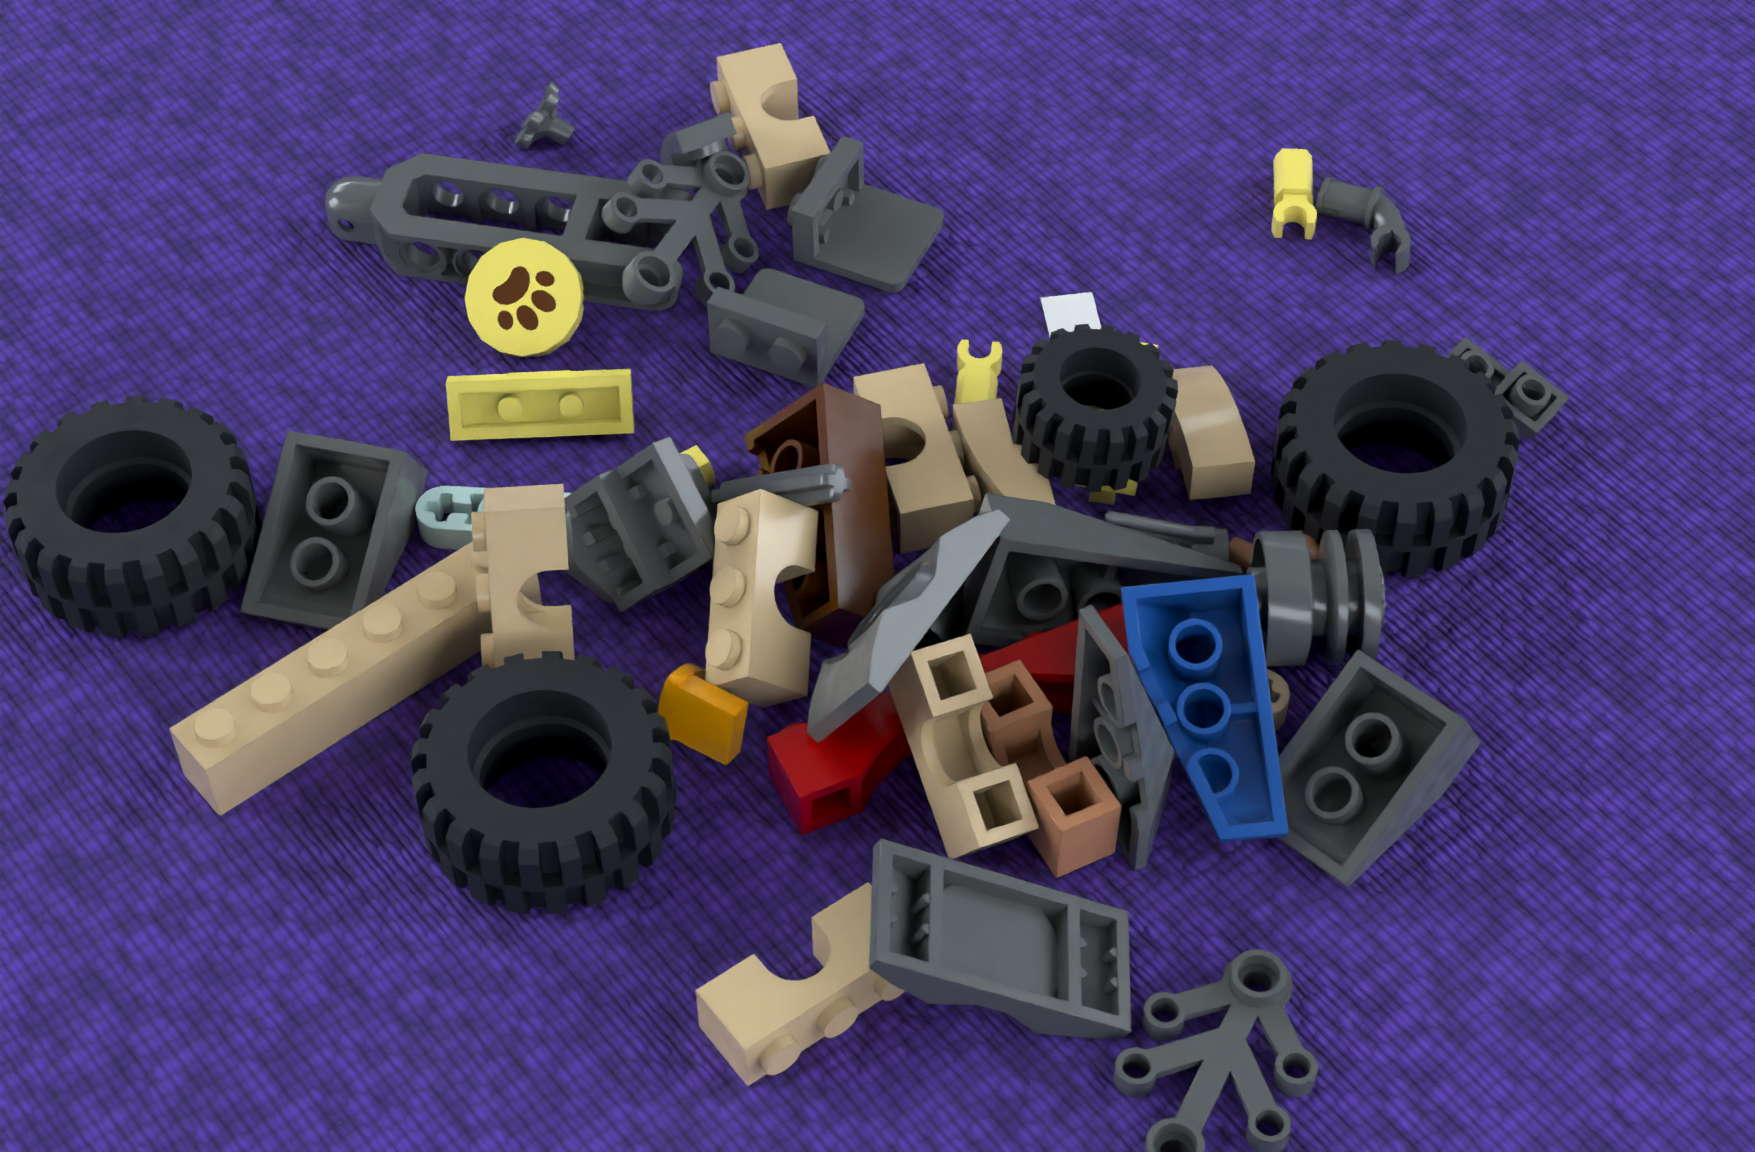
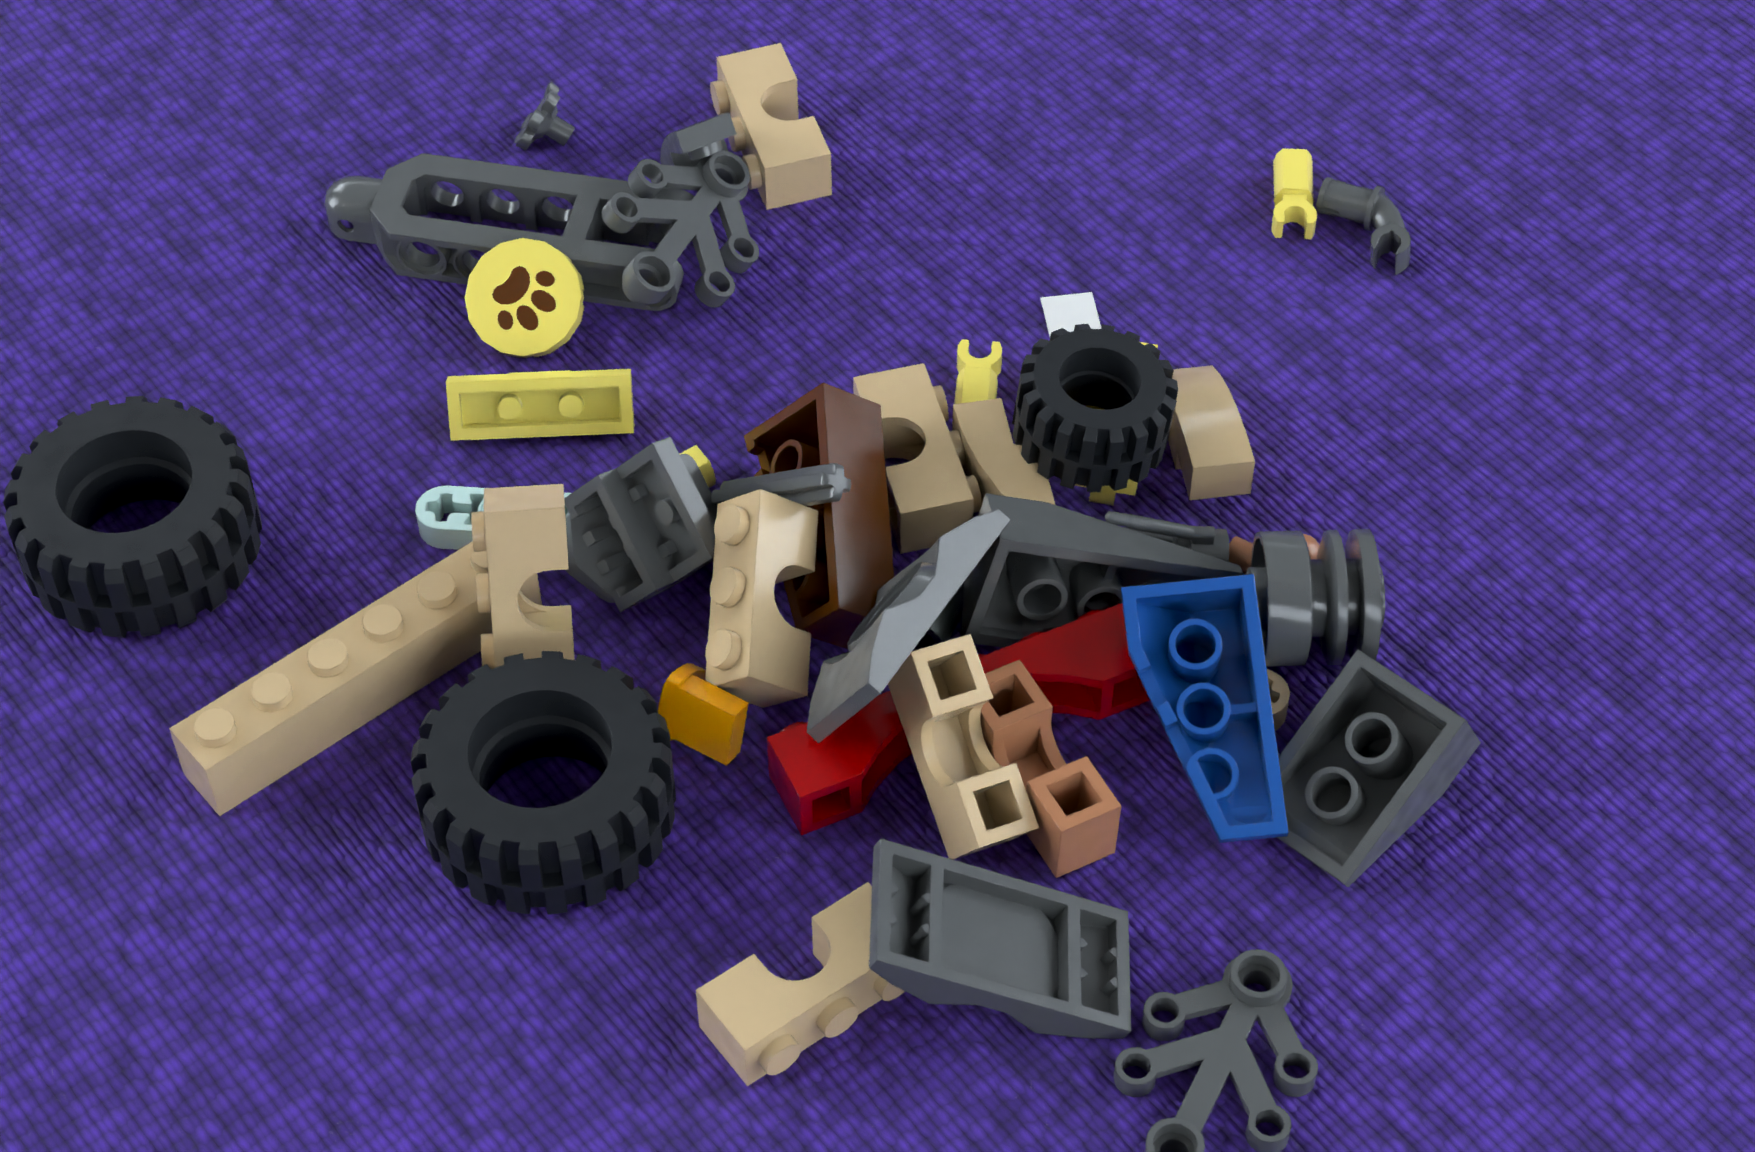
dark grey slope [240,430,428,631] -> none
dark grey bracket [707,268,865,387] -> none
dark grey bracket [787,136,944,293] -> none
dark grey wedge [1068,605,1177,871] -> none
black tyre [1271,340,1520,578] -> none
dark grey slope [1446,337,1569,439] -> none

